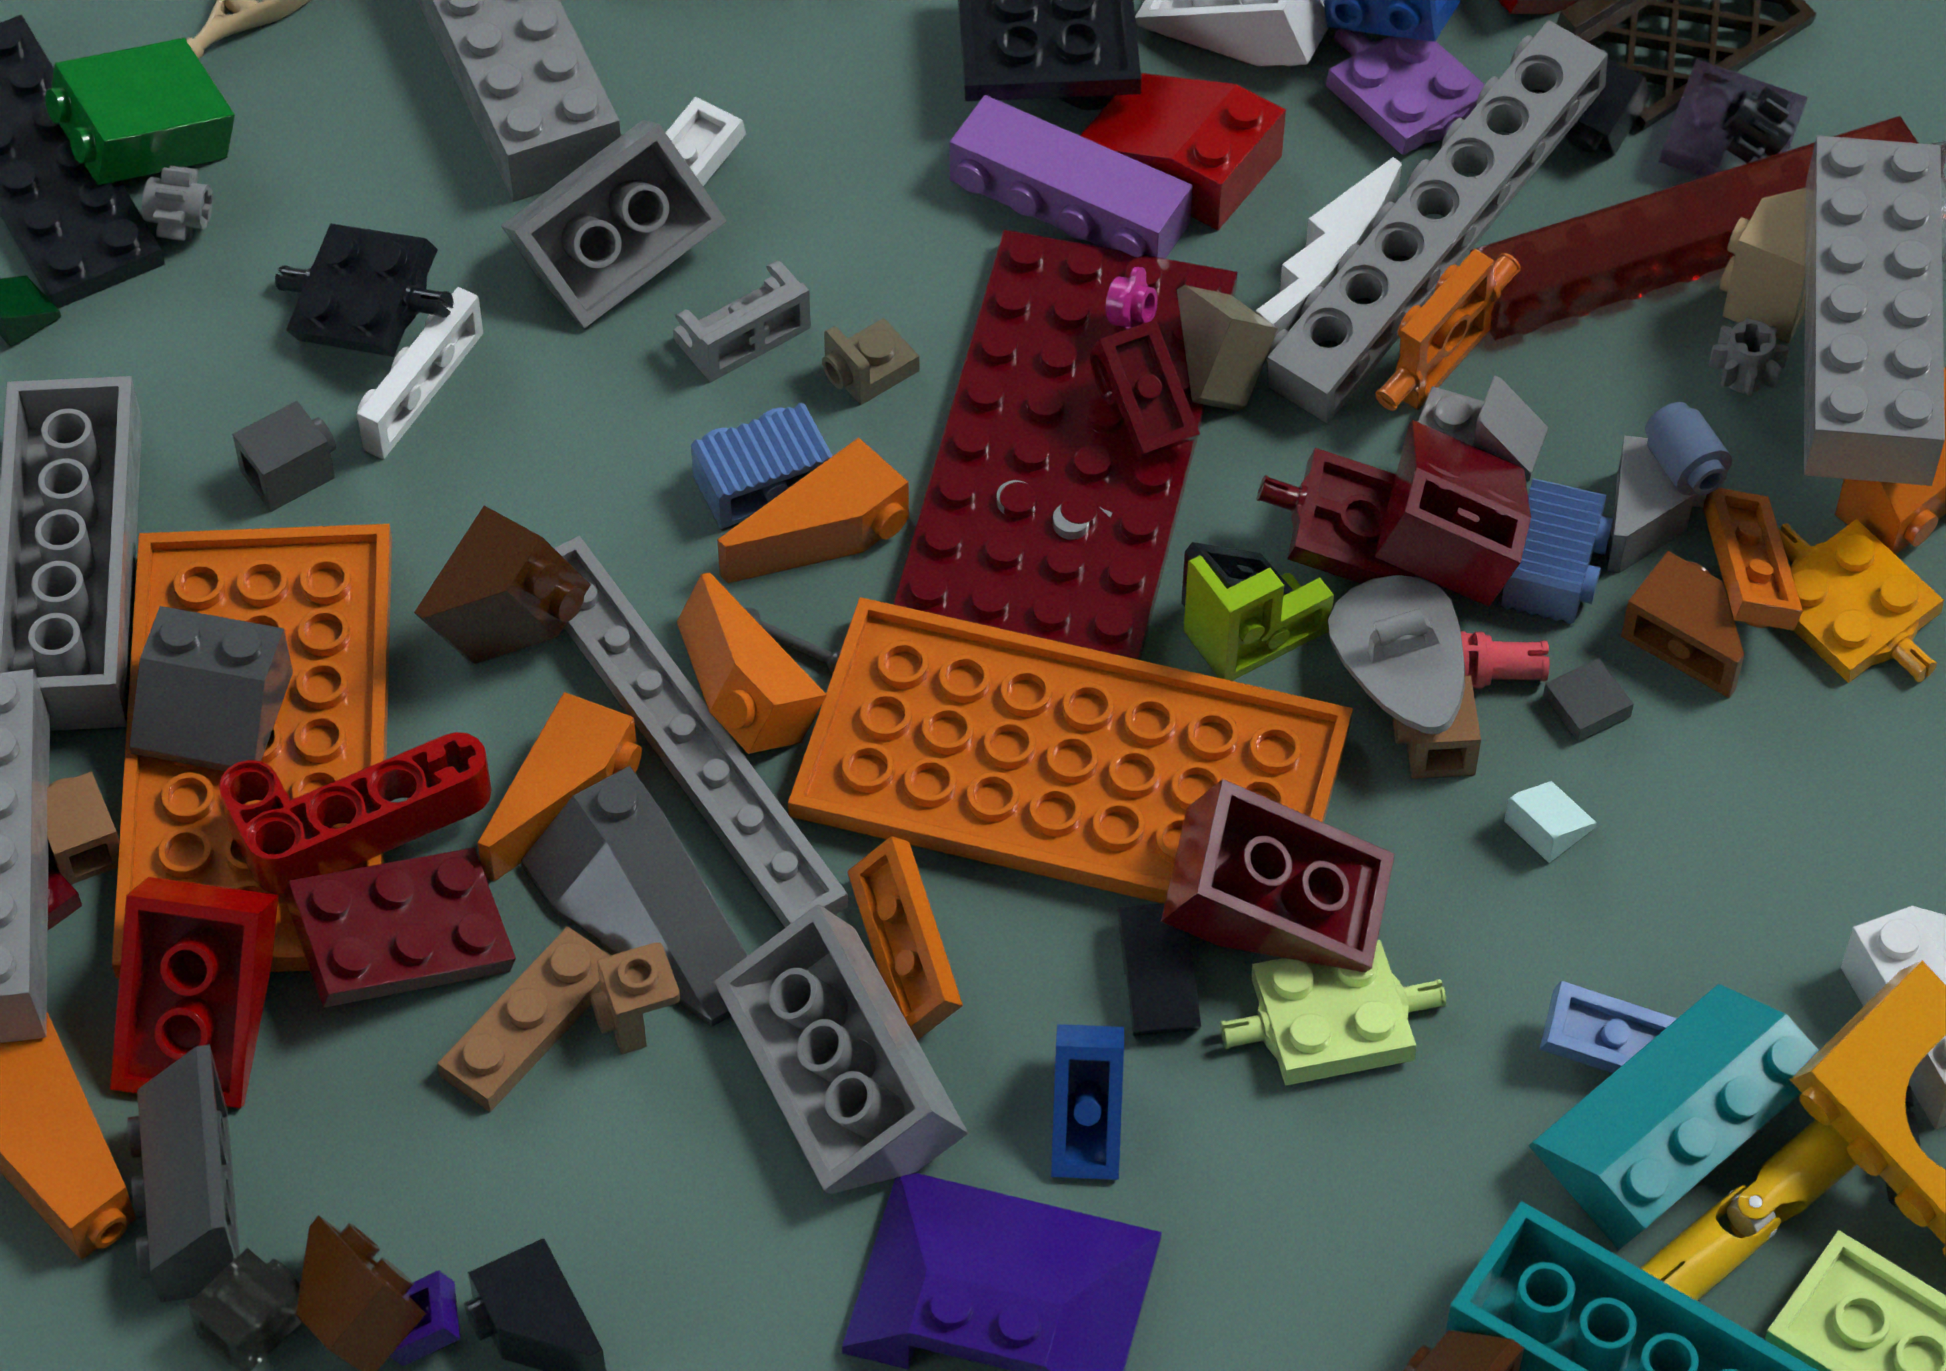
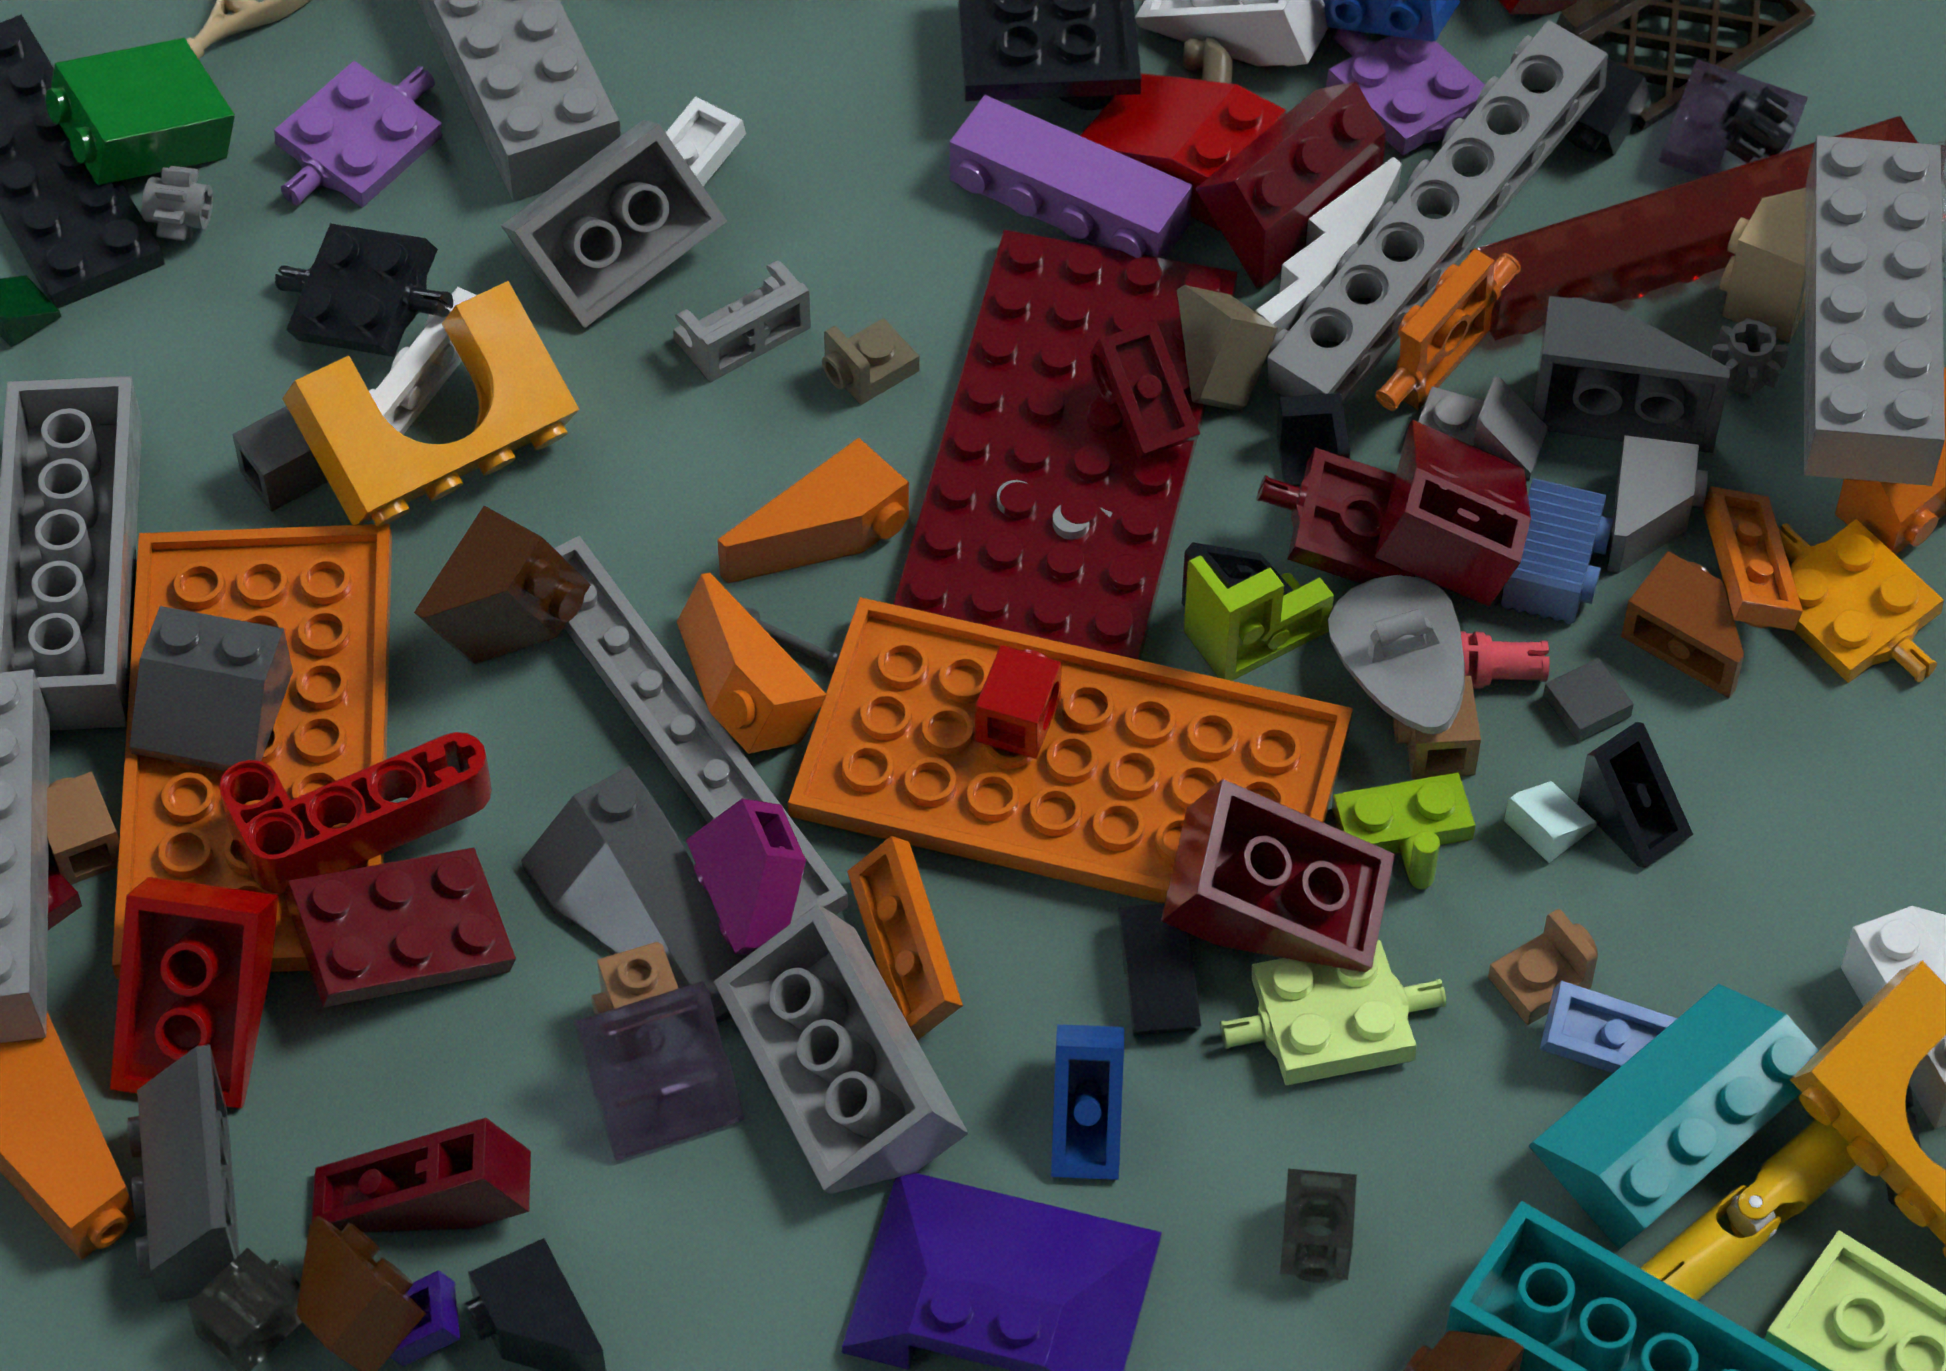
medium nougat plate [437,926,610,1112] -> none
orange slope [477,692,642,881] -> none
medium blue brick [691,403,832,529] -> none
dark pink plate [1106,267,1158,330] -> none
sand blue brick [1645,402,1732,495] -> none
none -> medium lavender plate [274,60,442,208]
none -> light orange arch [282,281,580,527]
none -> dark red slope [312,1117,531,1232]
none -> clear purple slope [574,981,744,1161]
none -> magenta slope [686,798,806,955]
none -> red brick [975,645,1062,759]
none -> dark tan arm [1183,36,1233,83]
none -> dark red slope [1195,81,1386,288]
none -> black panel [1276,393,1350,487]
none -> clear smoke brick [1279,1168,1357,1283]
none -> lime plate [1332,772,1476,889]
none -> medium nougat bracket [1488,909,1598,1025]
none -> dark grey slope [1532,296,1730,453]
none -> black slope [1577,722,1693,868]

